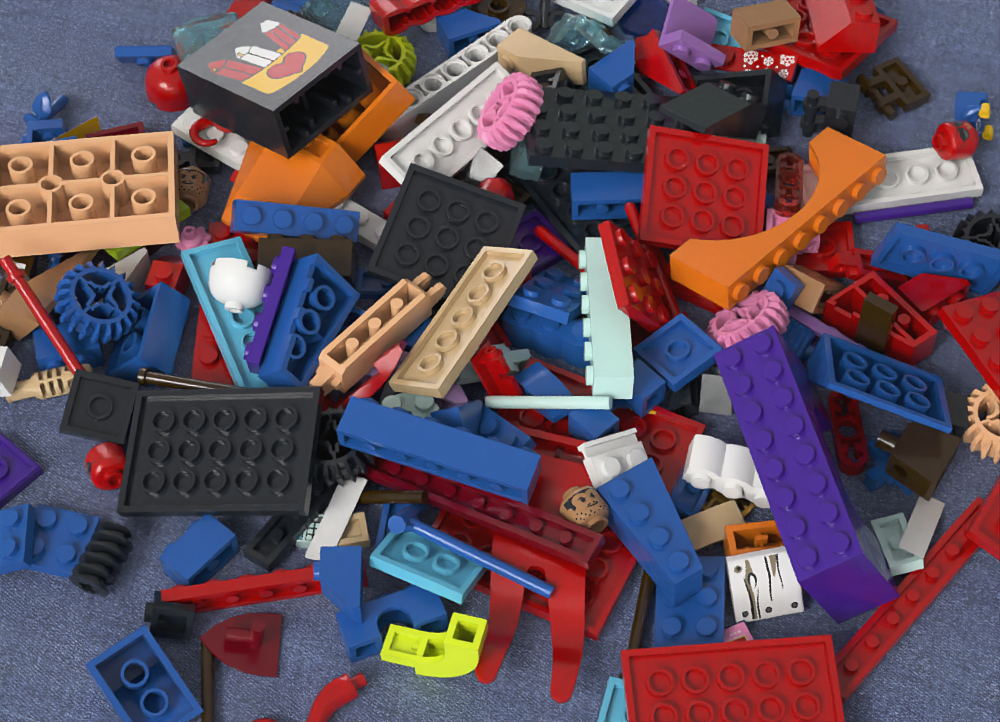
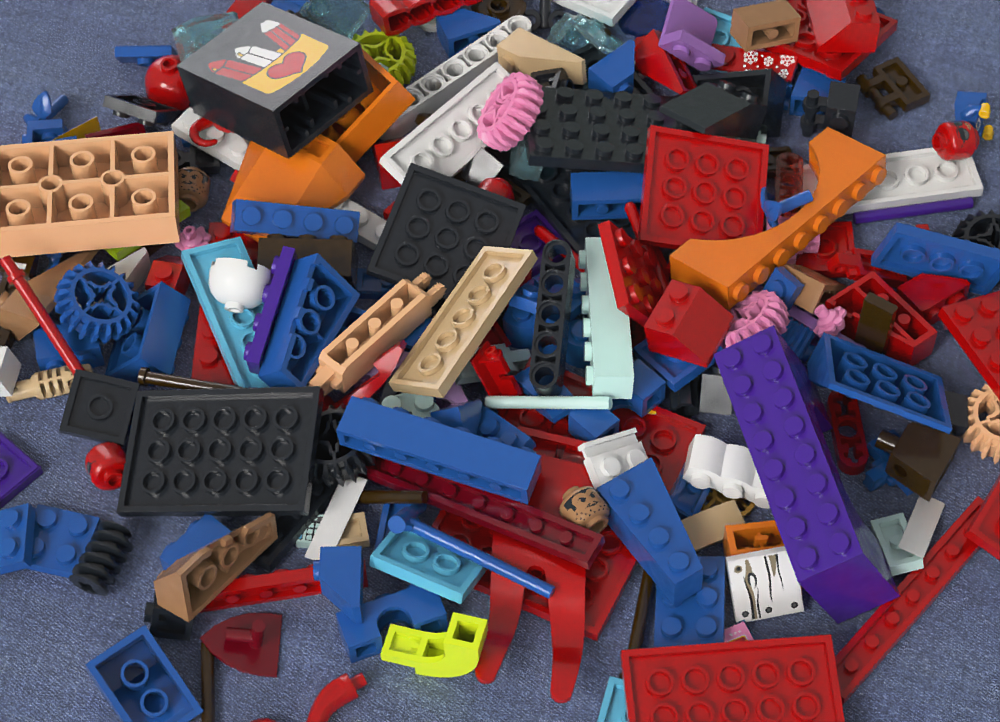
white sticker [336,1,371,41] -> none
none -> black plate [103,94,183,127]
none -> medium nougat wedge [153,512,278,622]
none -> black beam [529,239,576,396]
none -> red slope [643,279,735,368]
none -> blue plant [760,186,813,228]
none -> bright pink plant [813,304,847,337]

